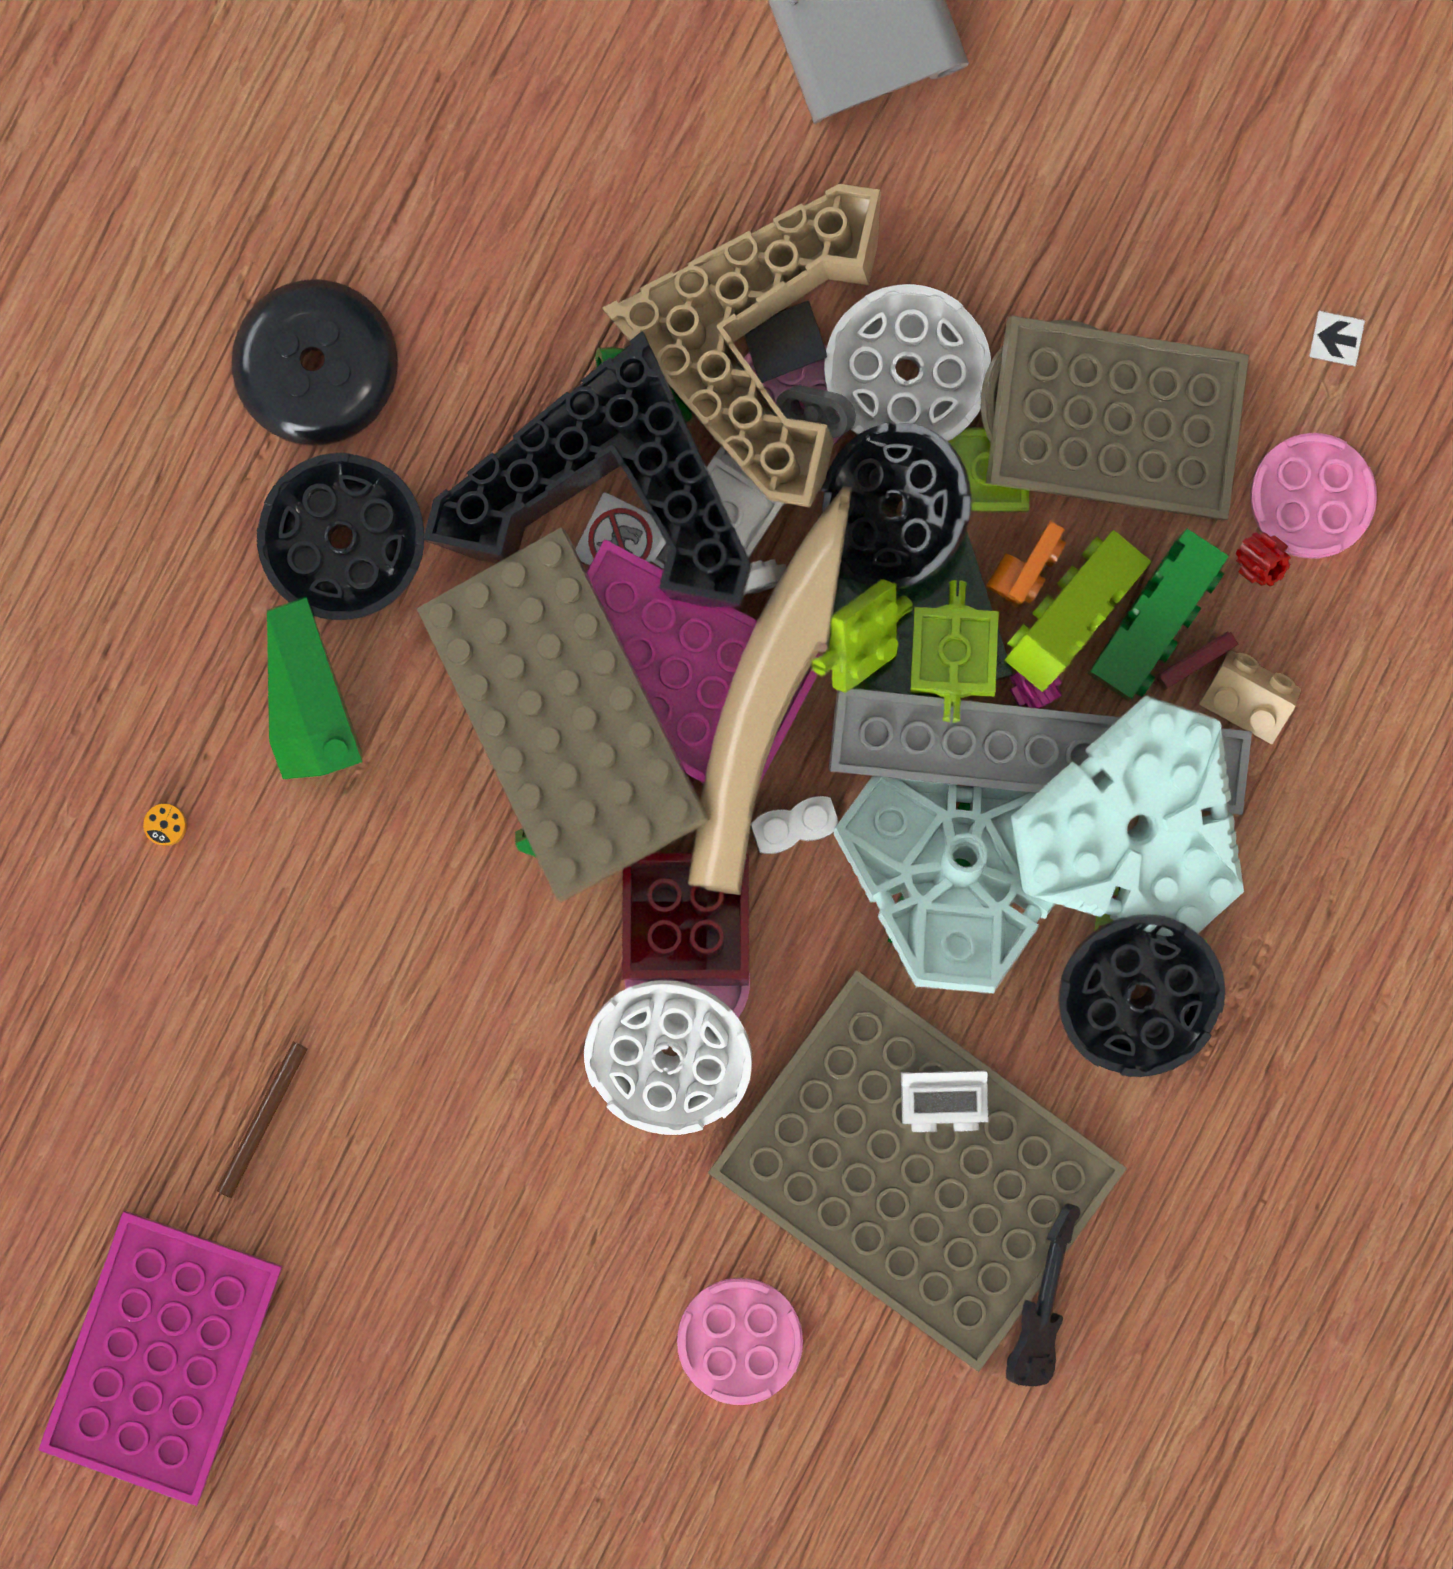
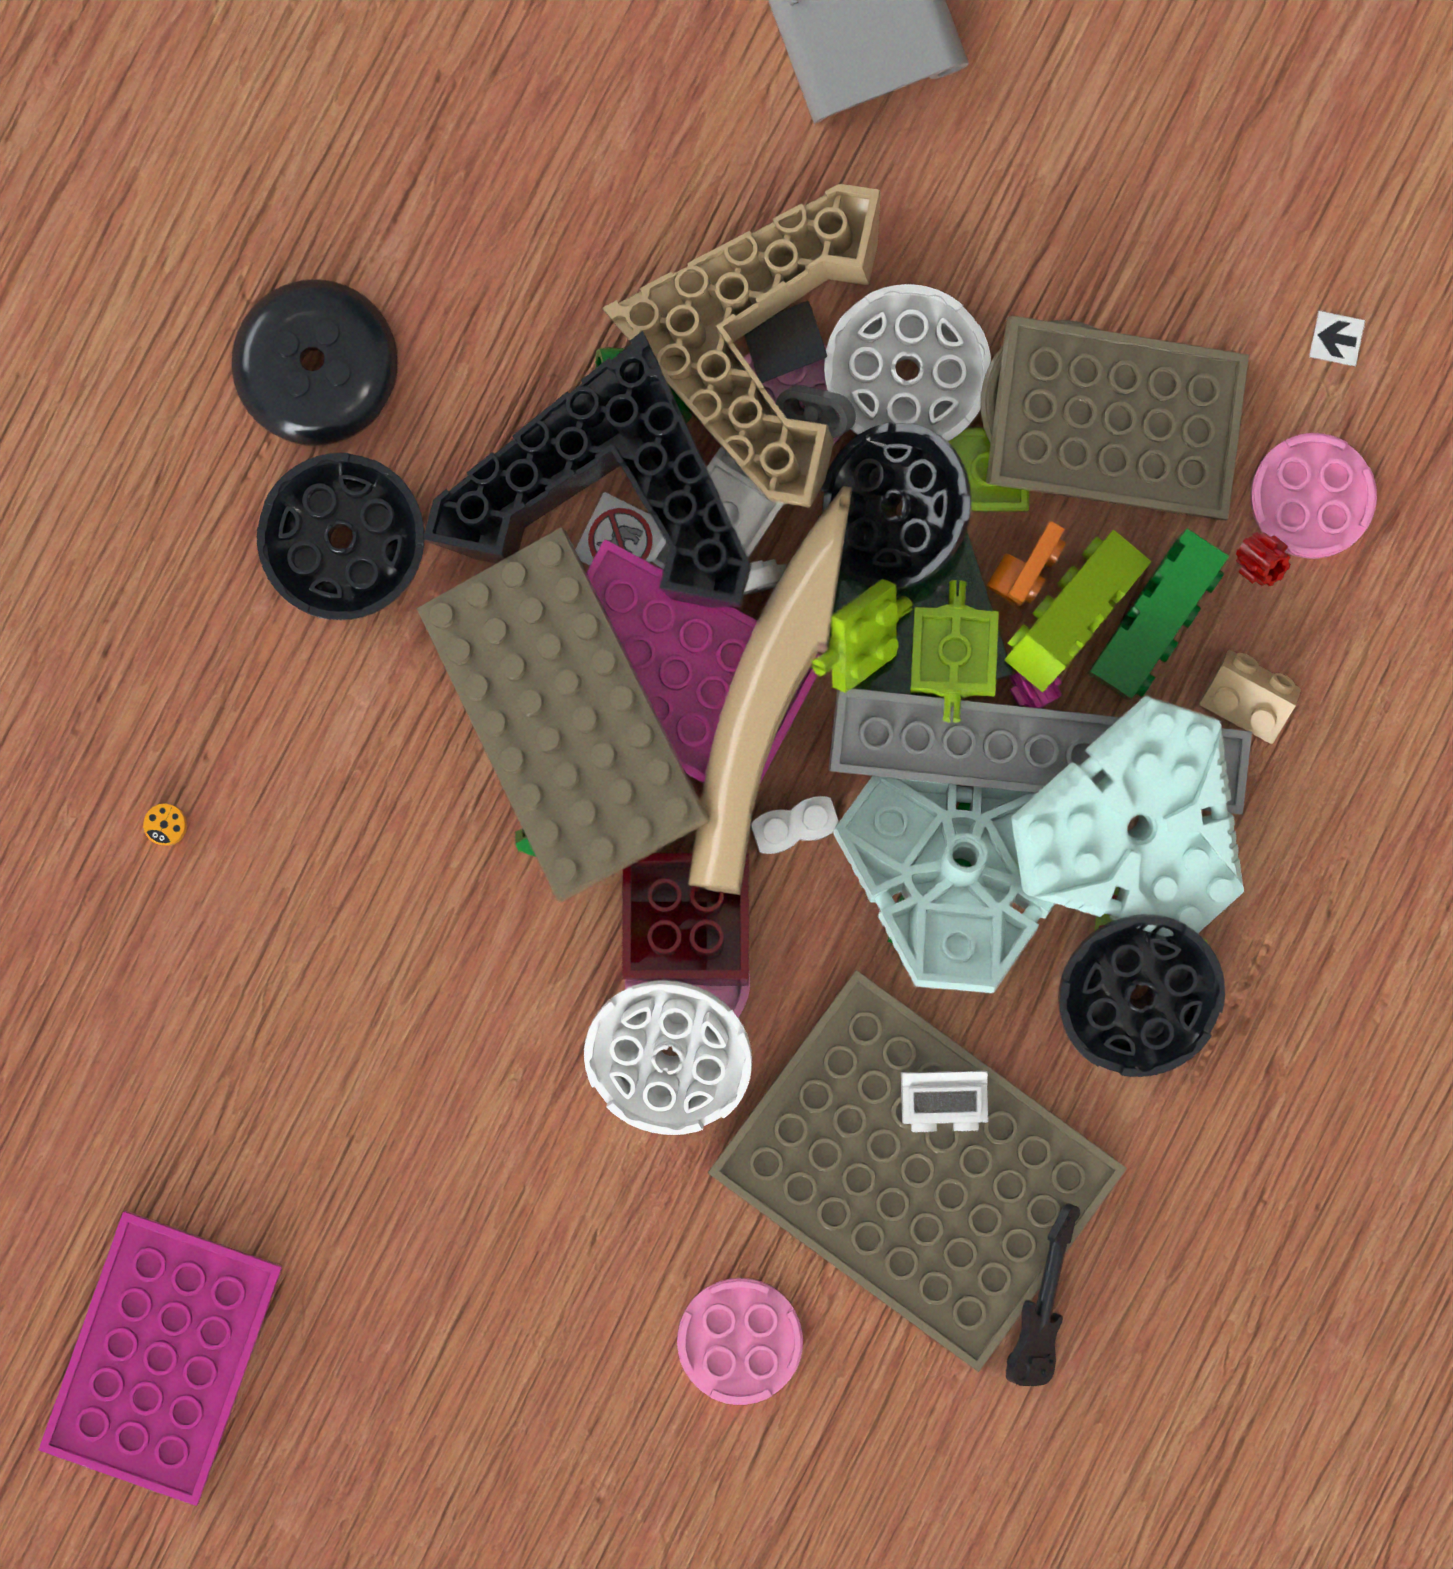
reddish brown bar [217,1041,308,1198] -> none
green wedge [267,596,363,779] -> none
dark red tile [1156,632,1238,691] -> none

